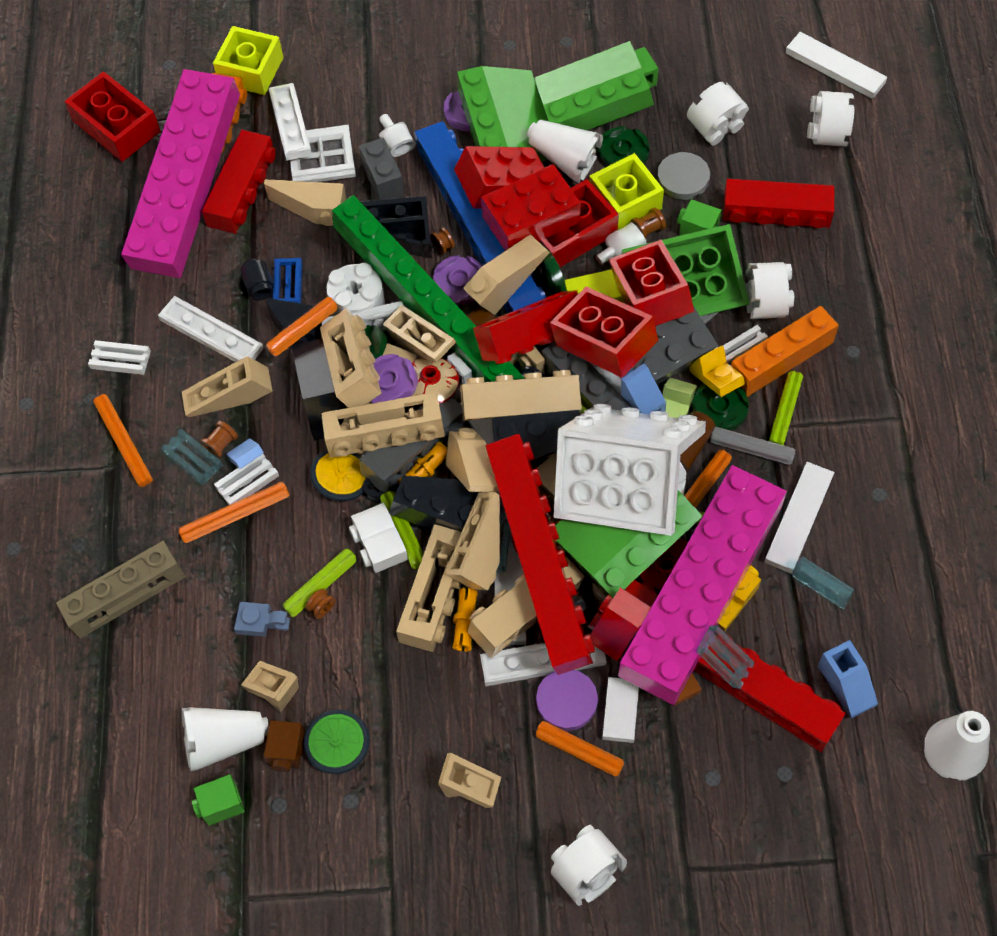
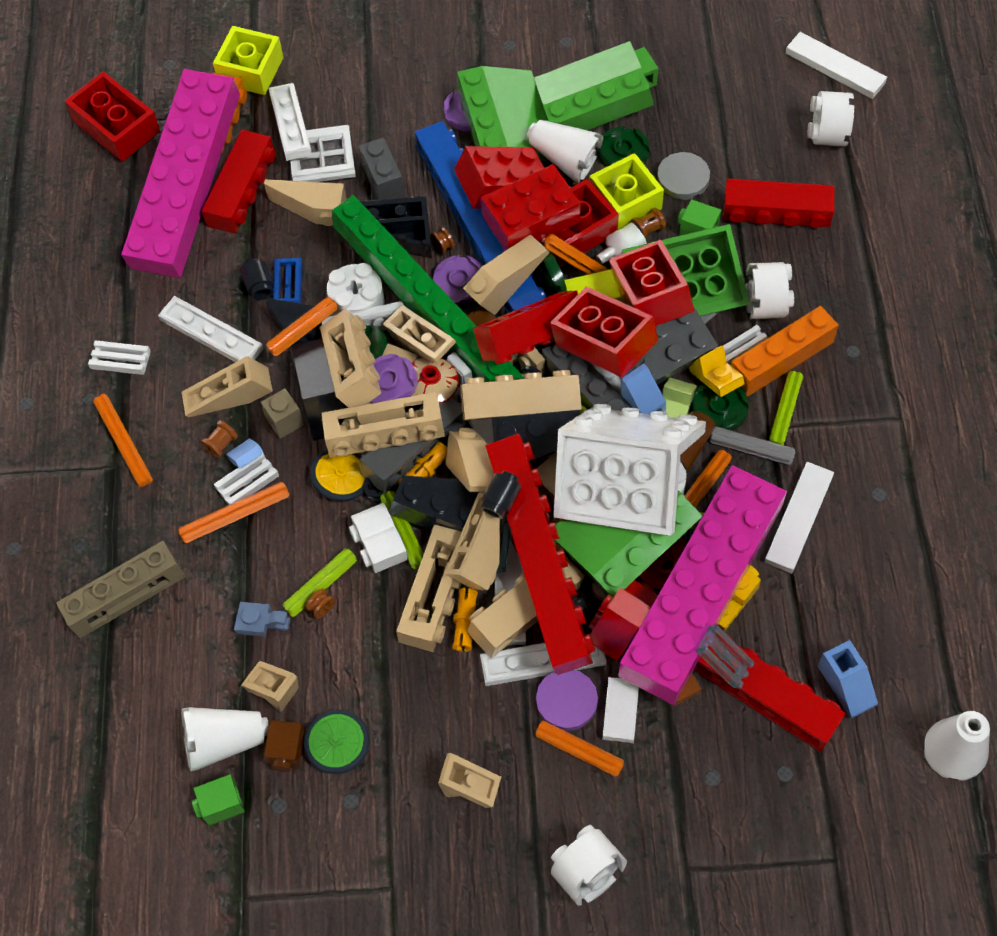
clear light blue tile [161,429,223,485] -> none
white piece [379,114,416,157] -> none
white brick [687,82,749,146] -> none
clear light blue tile [792,556,854,609] -> none
none -> dark tan brick [260,389,304,439]
none -> black brick [481,471,522,519]
none -> orange axle [544,234,609,275]

